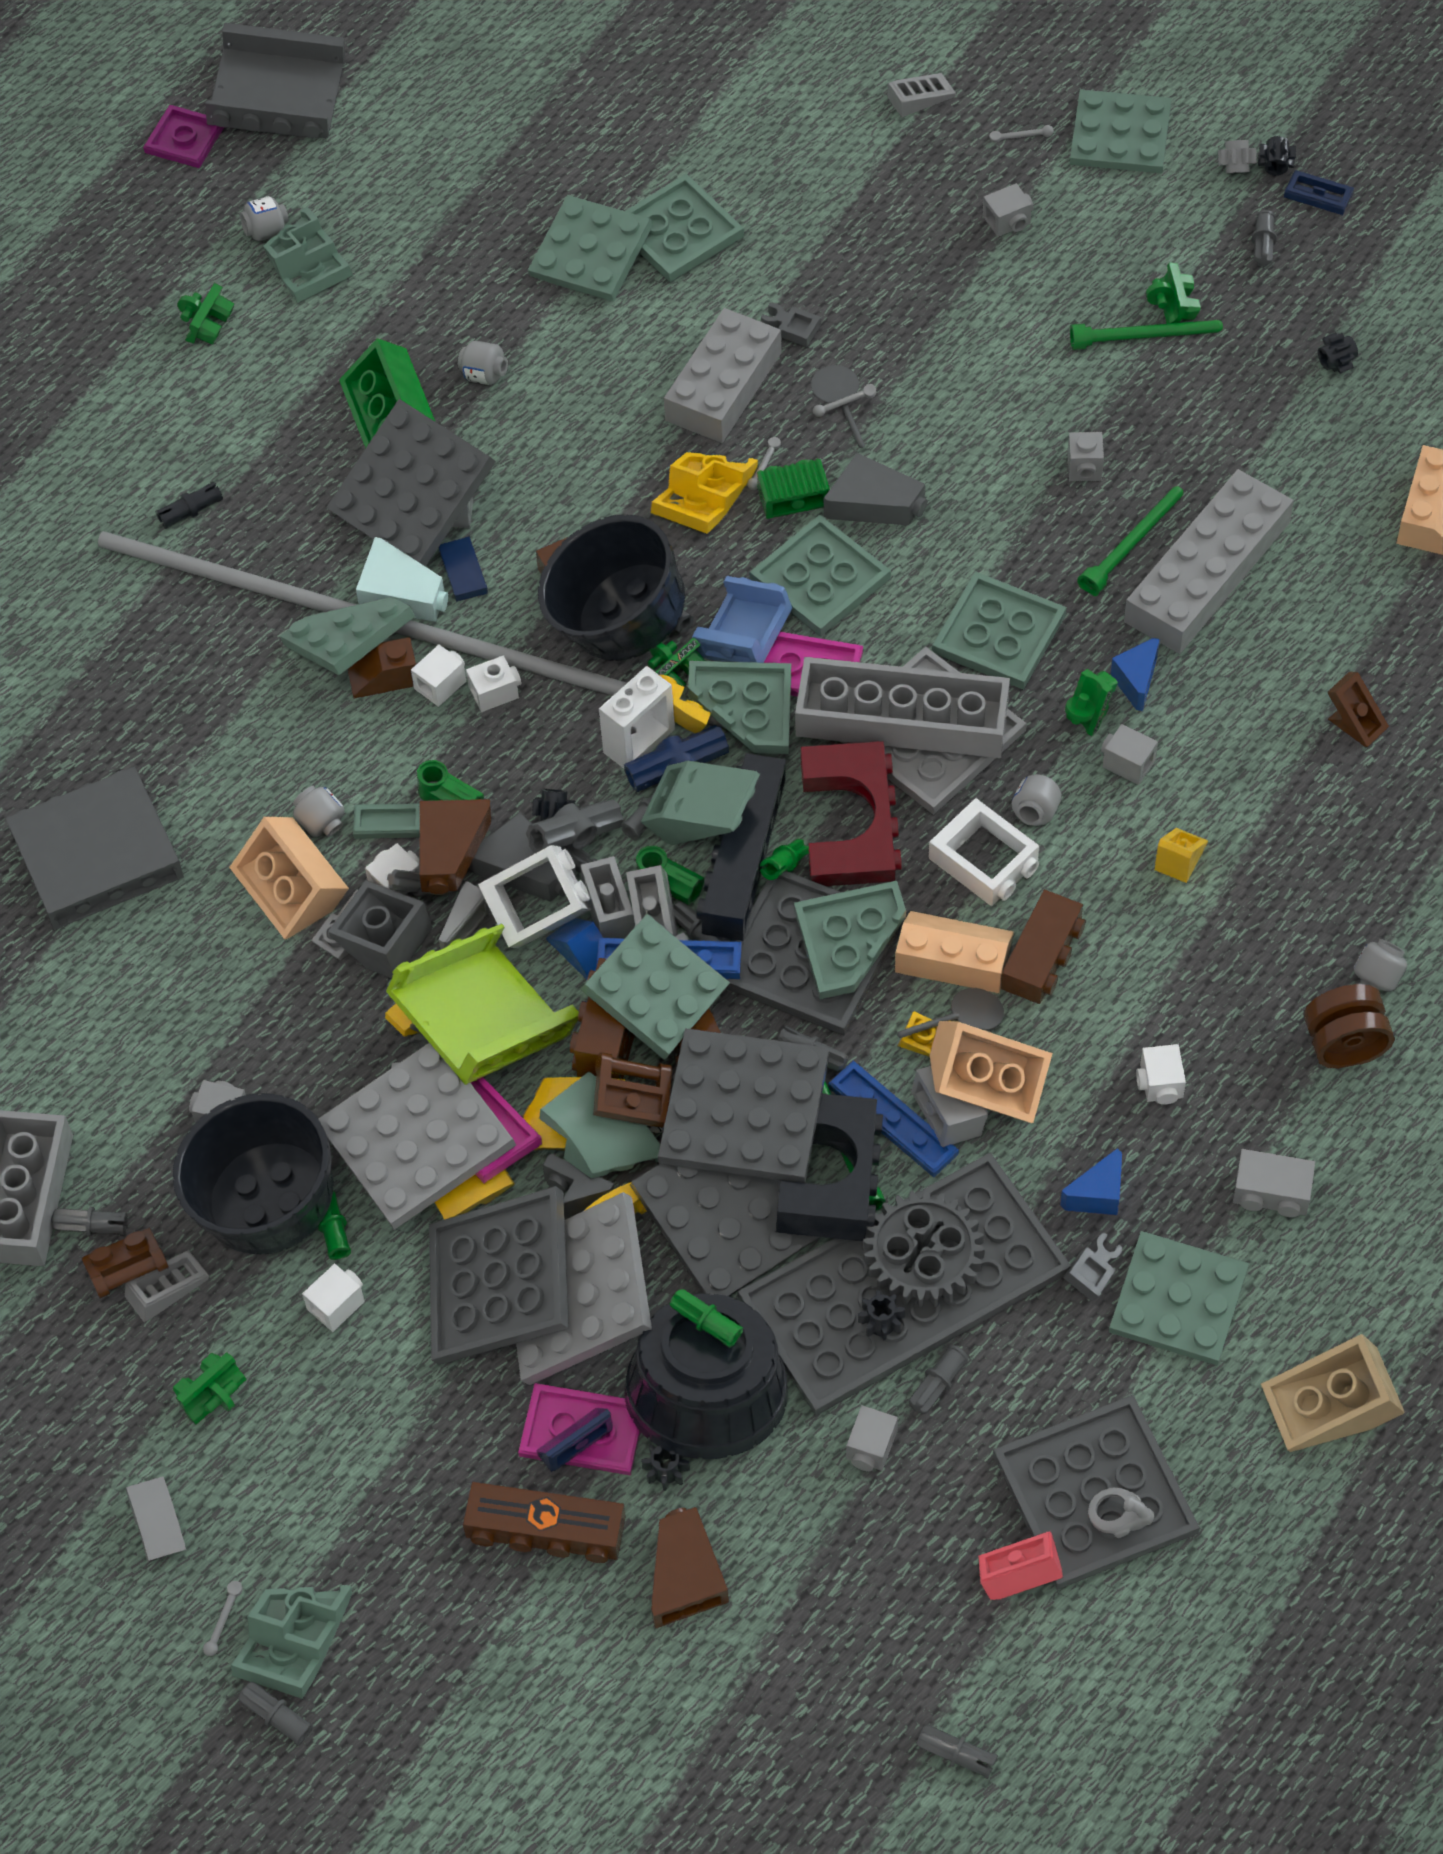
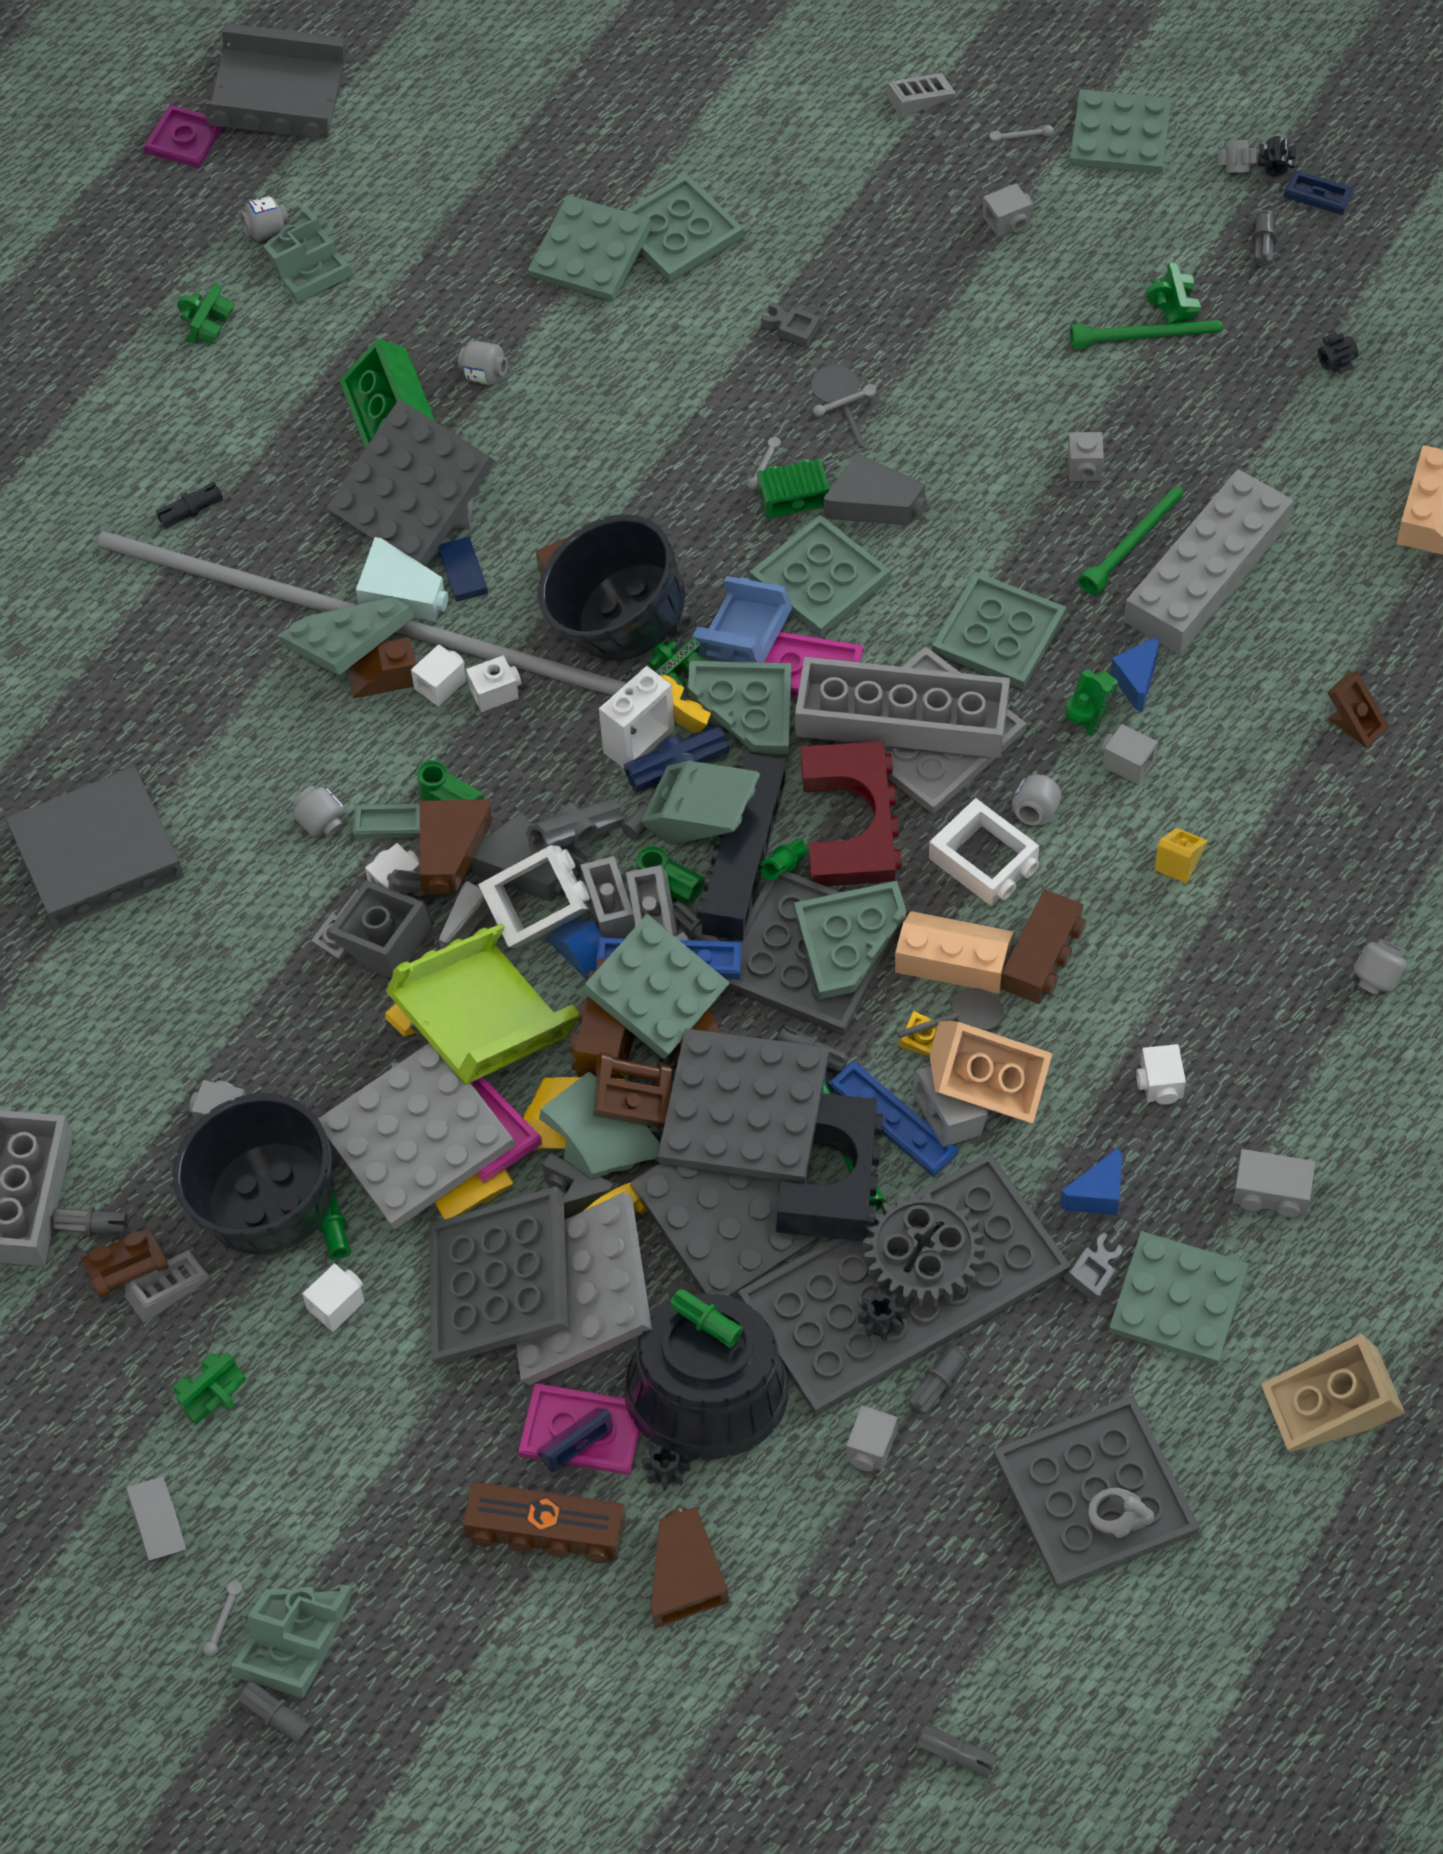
light nougat slope [229,817,349,939] -> none
black gear [532,789,575,821] -> none
yellow slope [651,452,758,534] -> none
light grey brick [664,308,782,443] -> none
coral slope [978,1531,1063,1600] -> none
reddish brown wheel [1303,984,1395,1069] -> none

